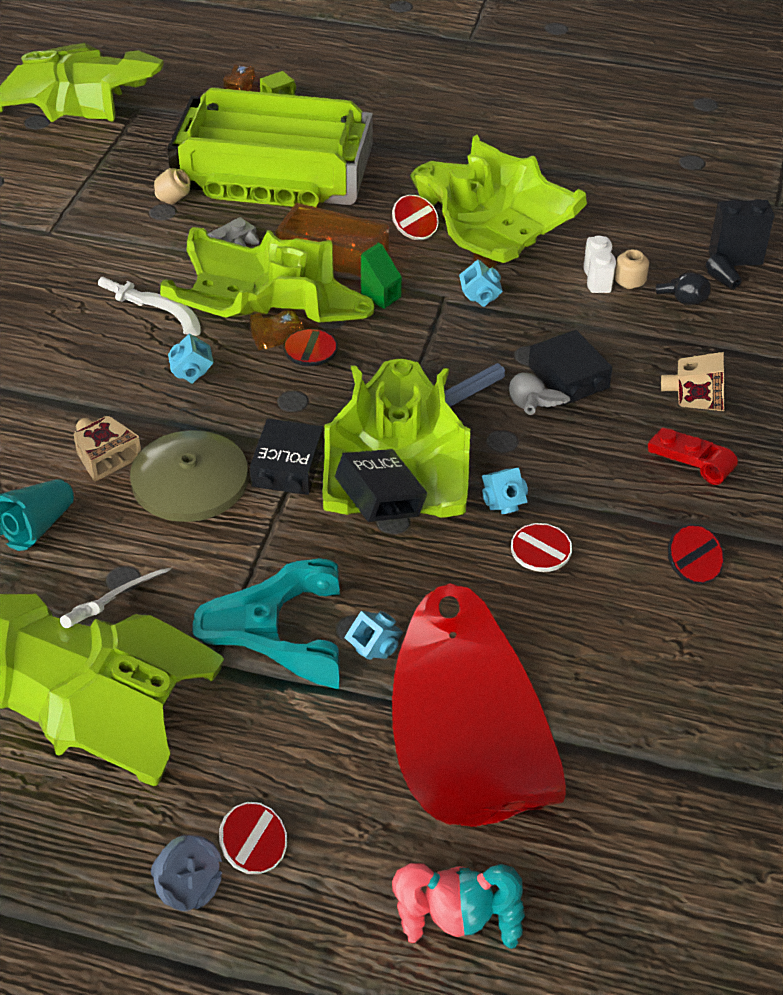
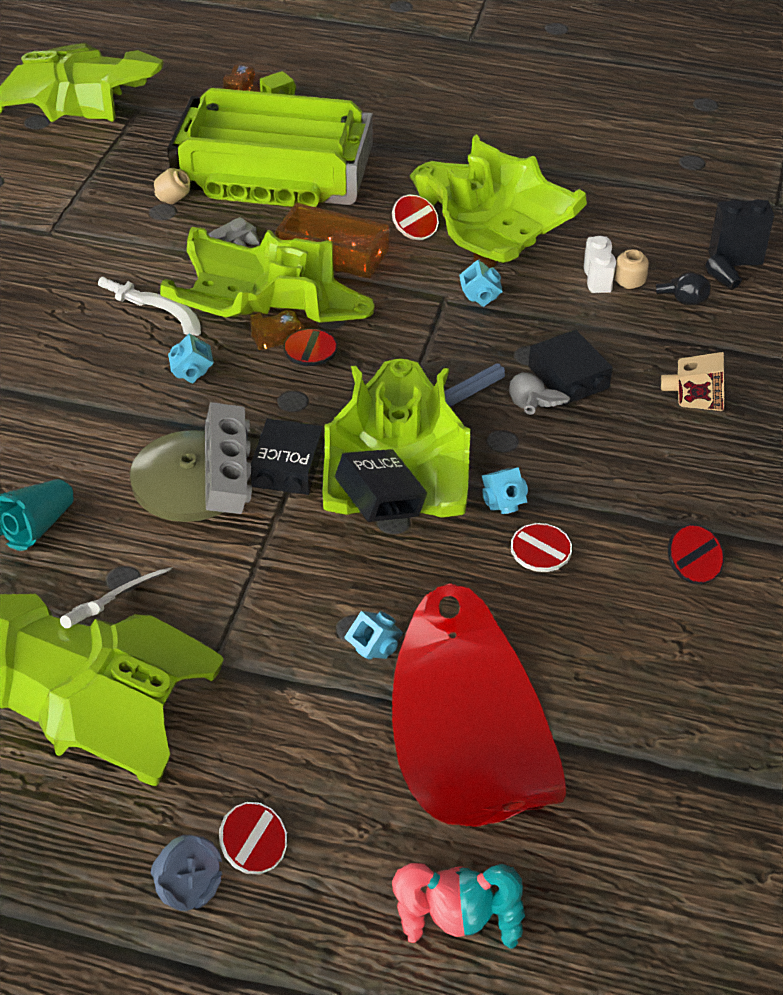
tan torso [73,416,141,482] -> none
teal animal [192,558,340,690] -> none
green slope [361,243,402,309] -> none
red plate [648,427,738,485] -> none
none -> light grey brick [205,402,252,514]

